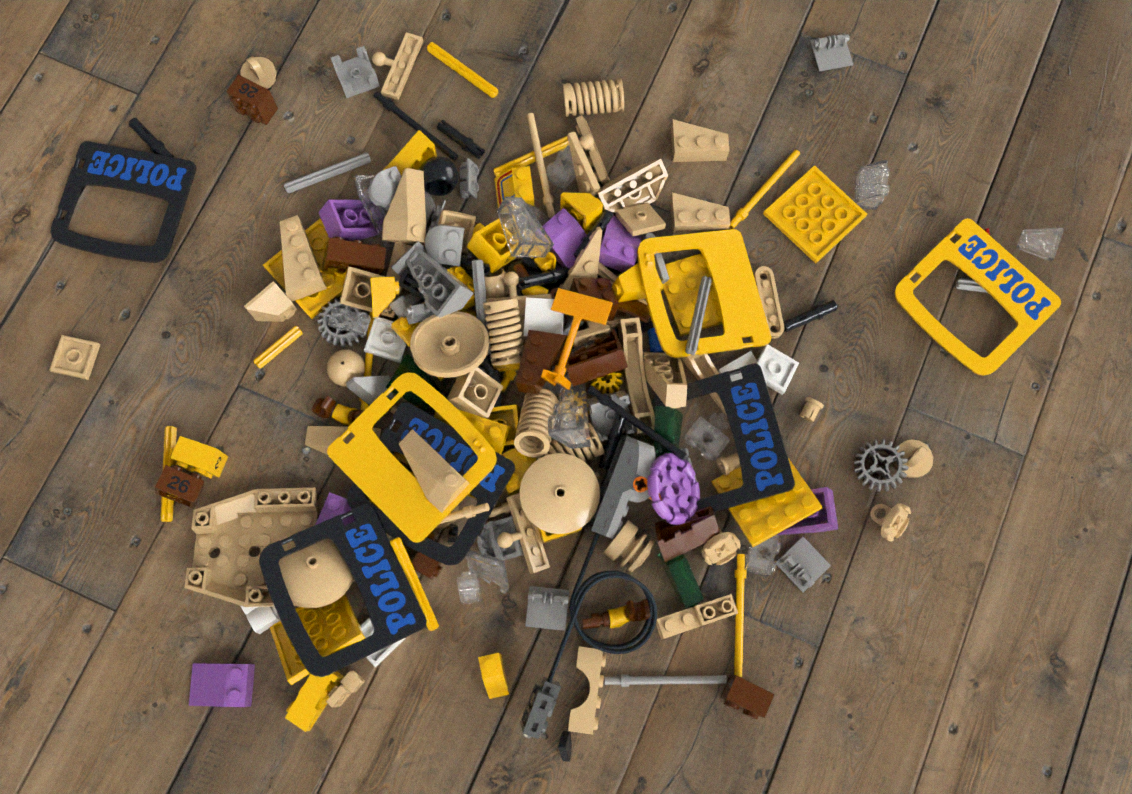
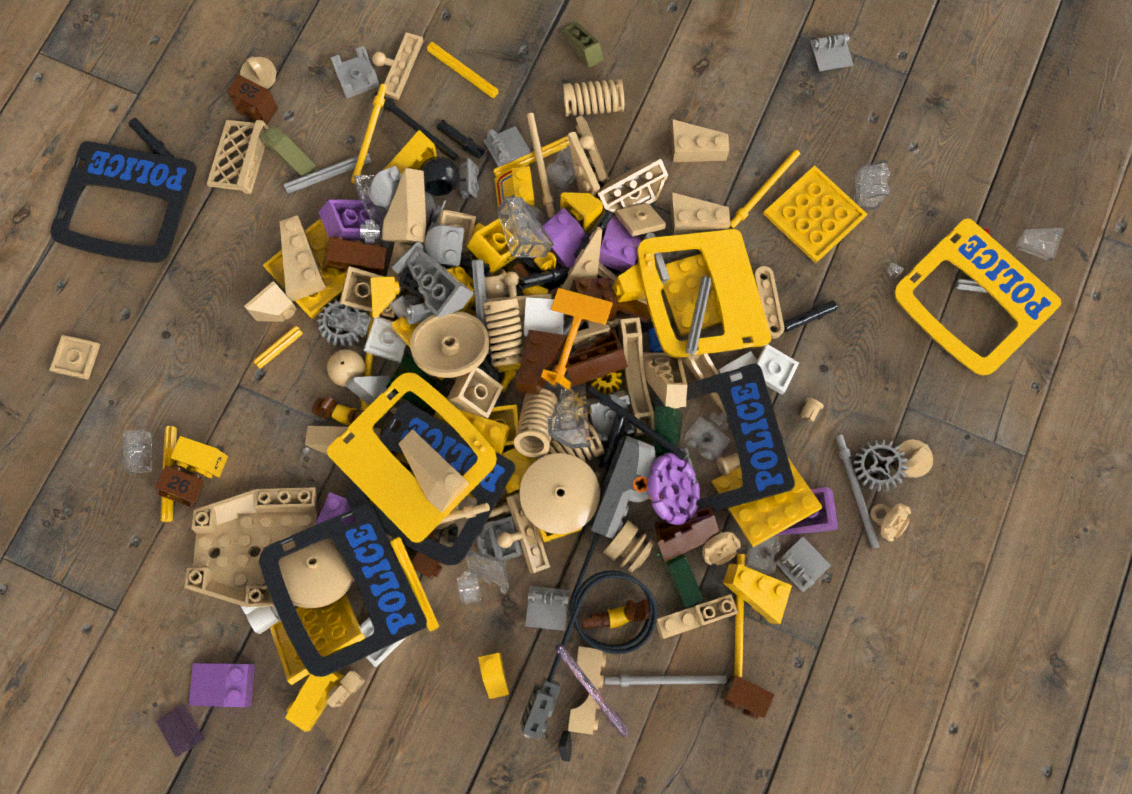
none -> clear brick [123,429,152,474]
none -> clear purple plate [156,704,205,757]
none -> tan fence [207,120,269,194]
none -> olive slope [260,125,317,177]
none -> yellow bar [351,84,387,184]
none -> clear gear [360,220,380,243]
none -> light grey hinge [483,126,531,167]
none -> bar [555,643,629,737]
none -> olive slope [560,21,604,68]
none -> yellow wedge [723,564,792,624]
none -> light grey bar [835,435,880,549]
none -> clear hinge [888,262,905,277]

